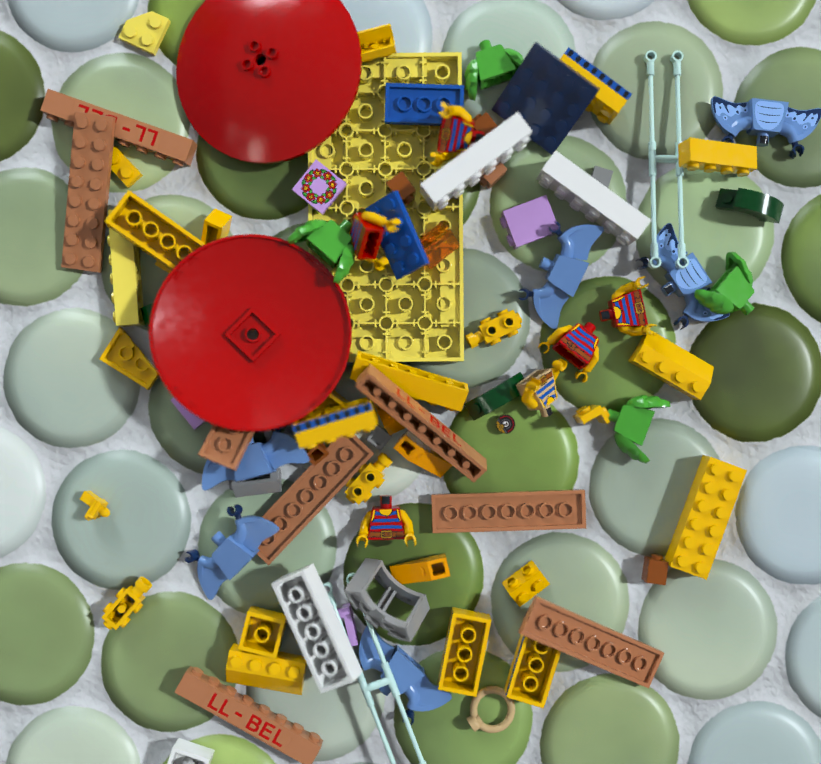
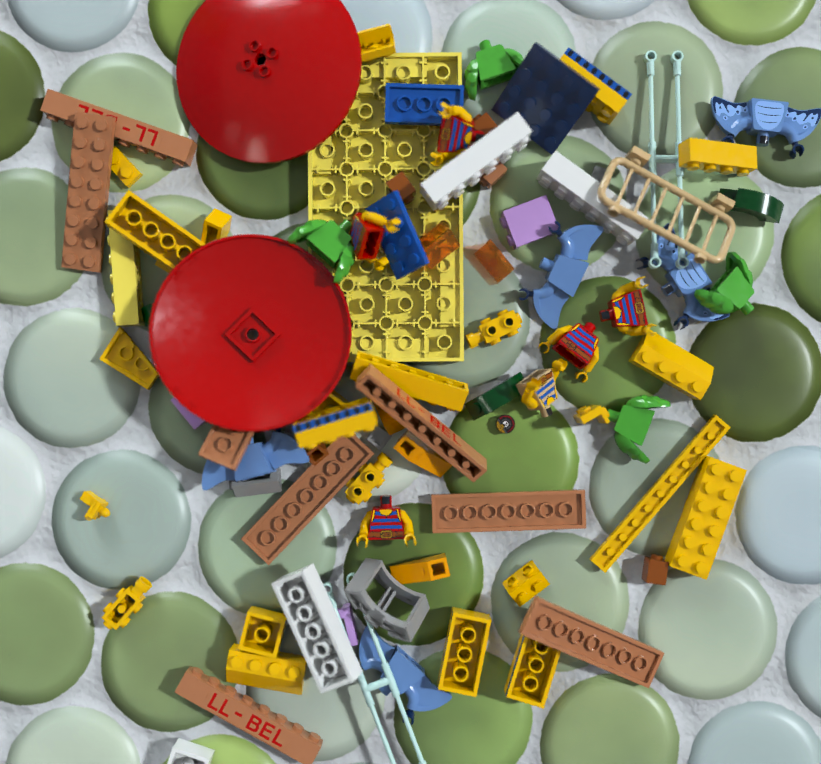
light yellow plate [118,11,171,56] -> none
medium blue torso [185,504,279,600] -> none
tile [292,159,347,215] -> none
tan piece [466,686,515,733] -> none
none -> clear orange panel [474,239,514,284]
none -> yellow plate [589,415,731,573]
none -> tan bar [597,146,736,264]

